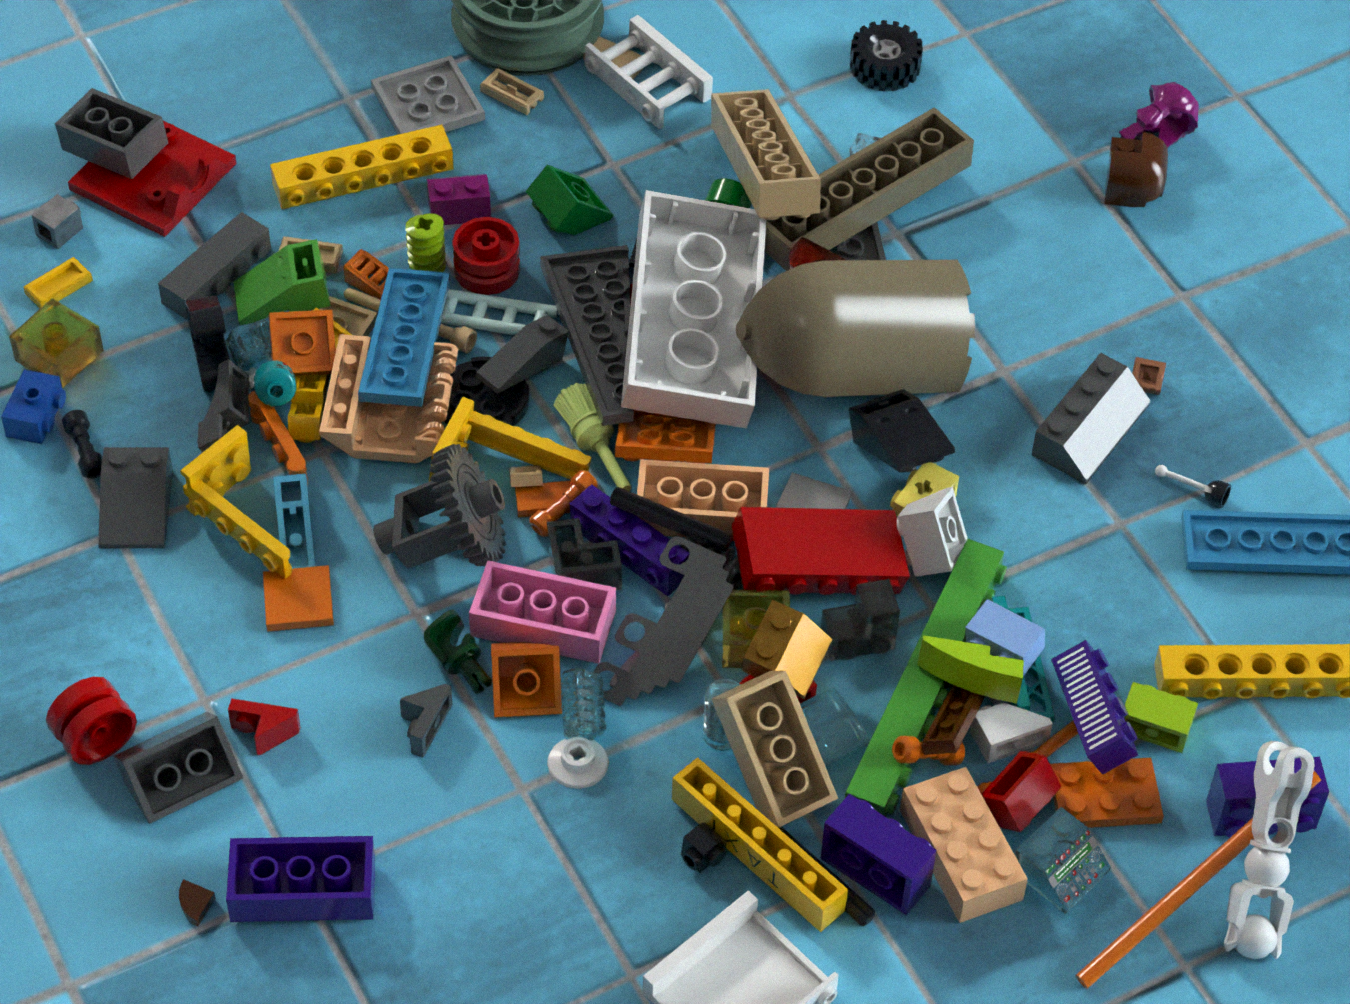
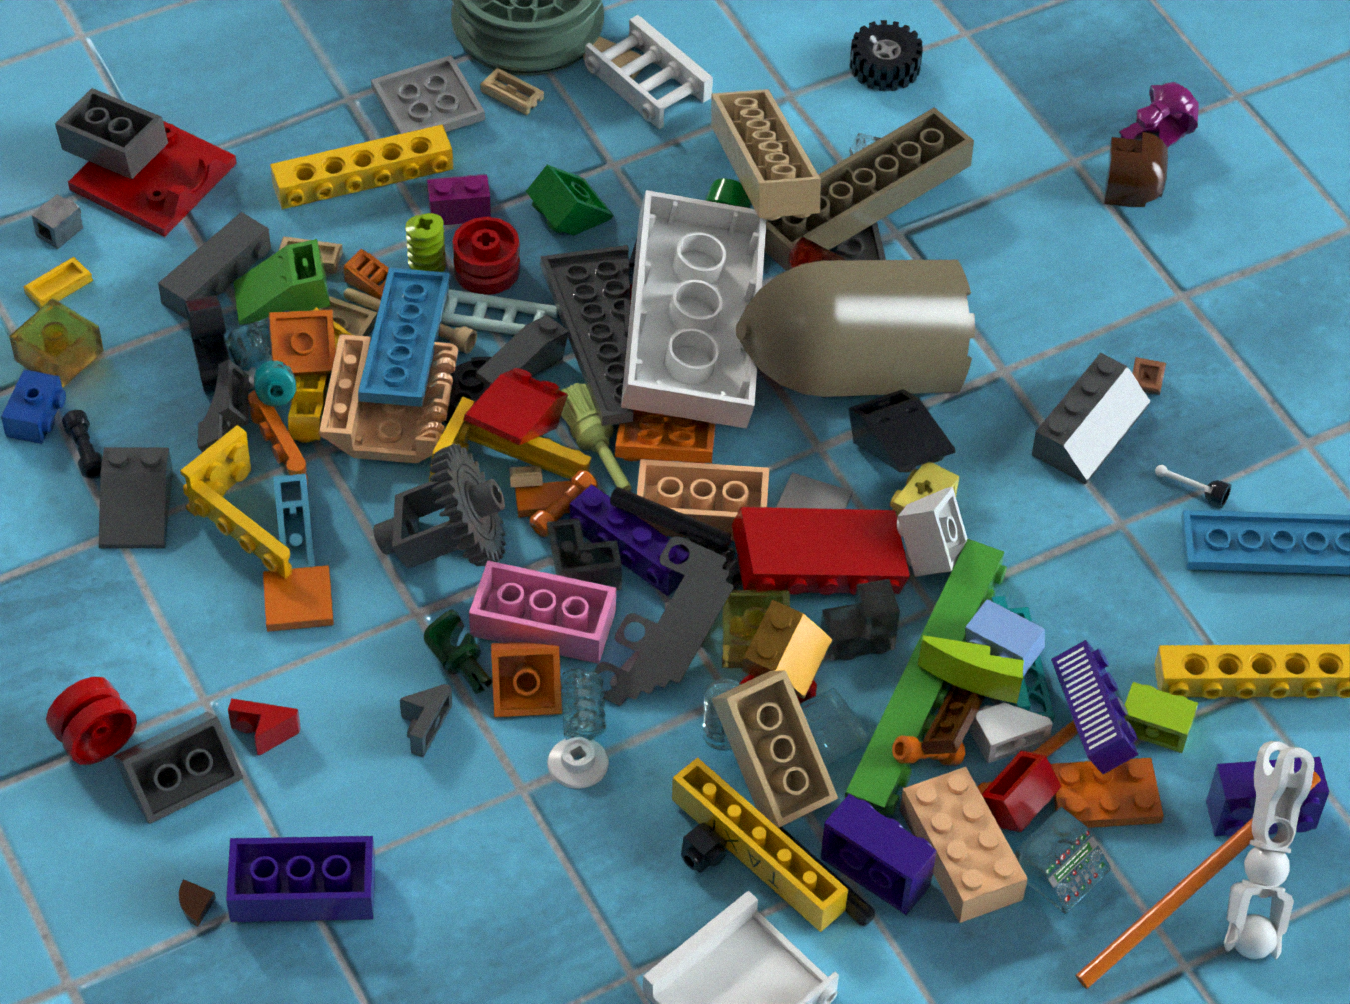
none -> red slope [463,368,568,445]

